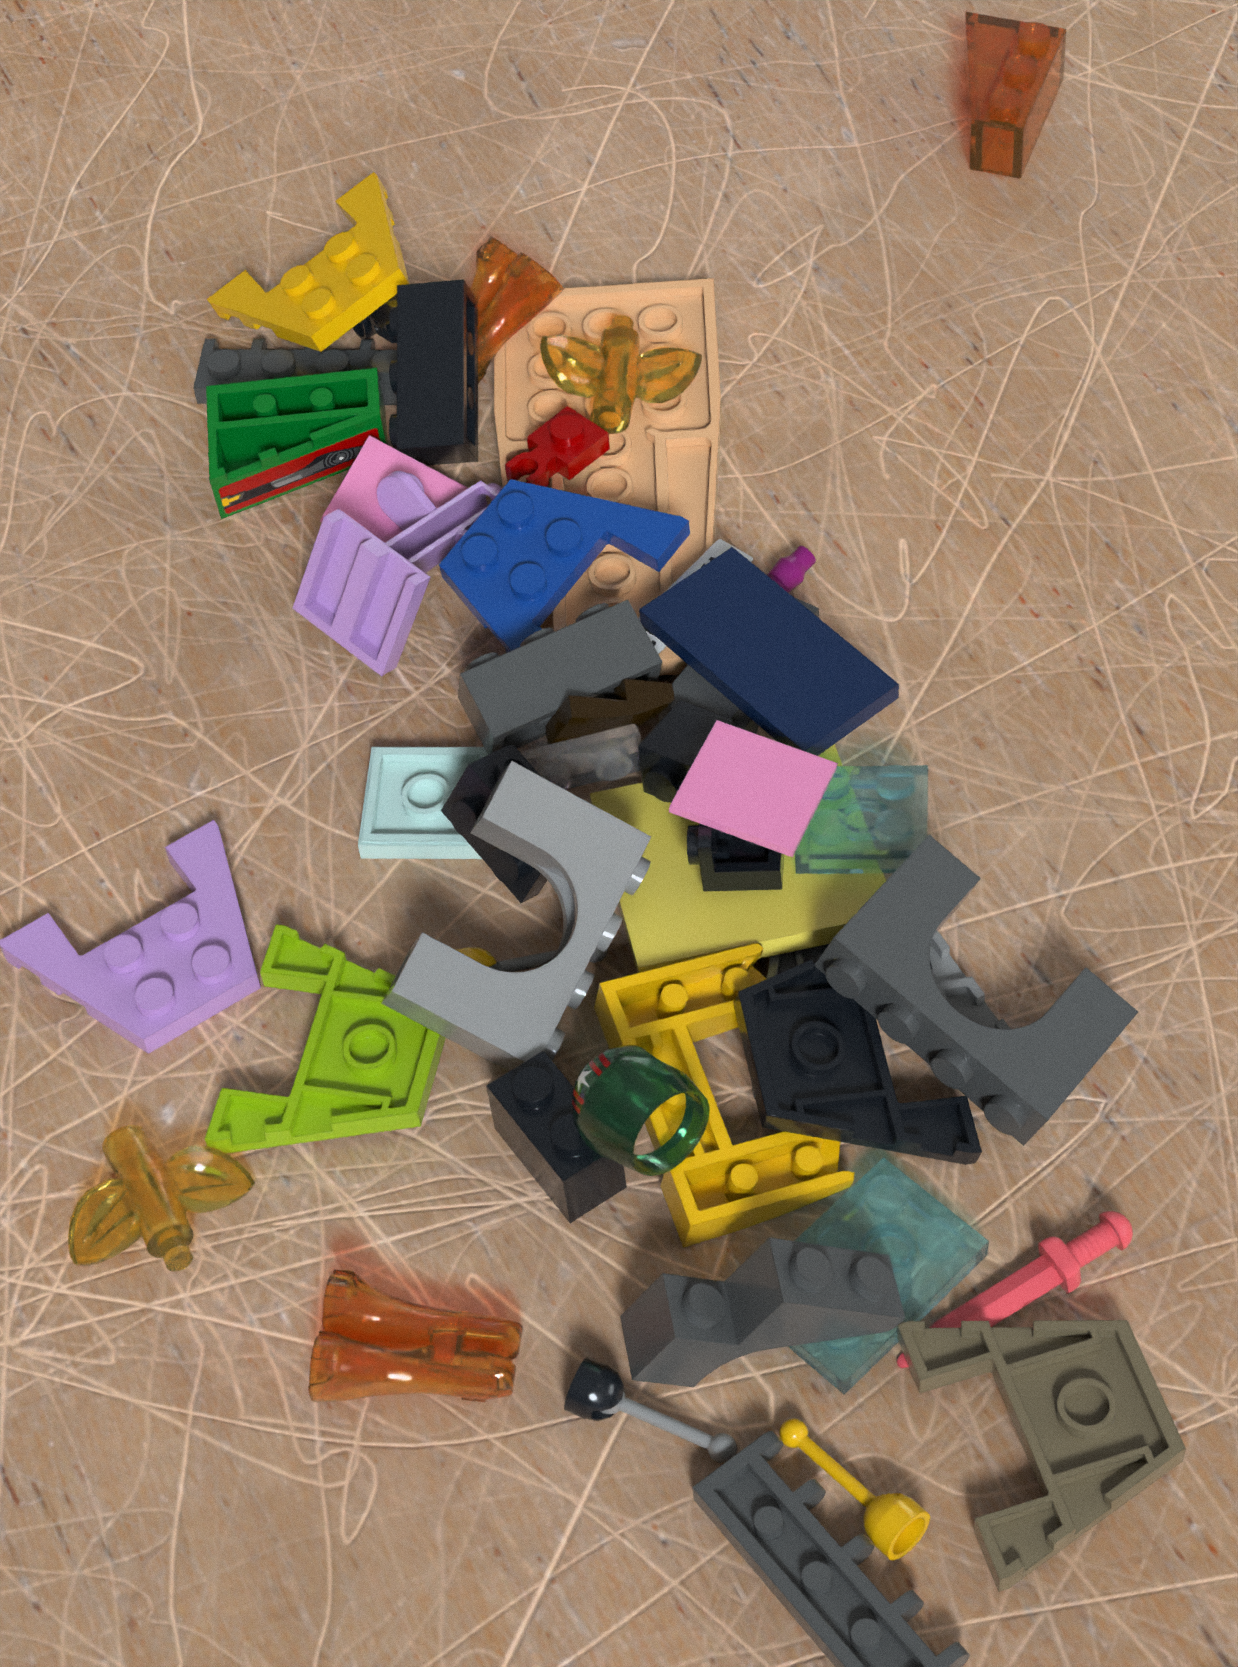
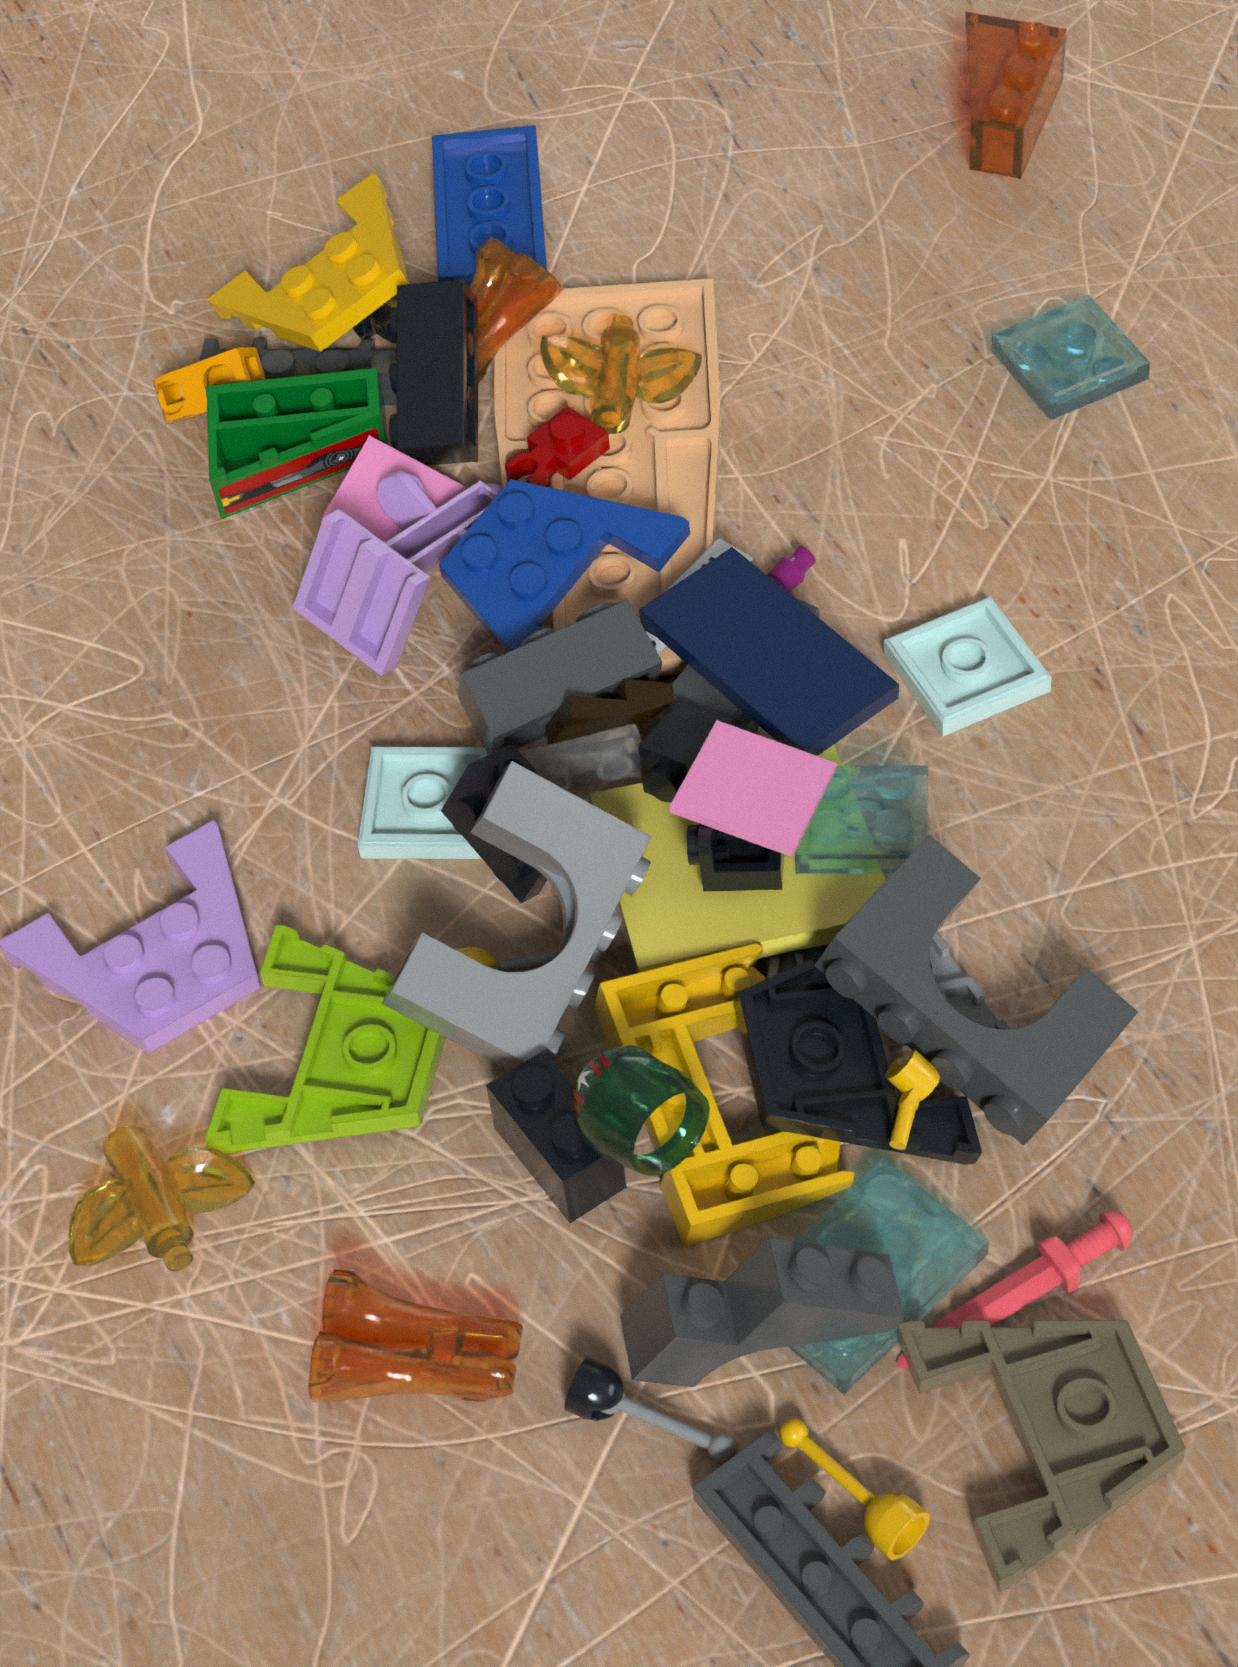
none -> light orange leg [152,347,266,424]
none -> blue plate [432,125,548,291]
none -> light aqua tile [884,596,1052,737]
none -> yellow hand [885,1049,940,1150]
none -> clear light blue plate [991,295,1150,420]

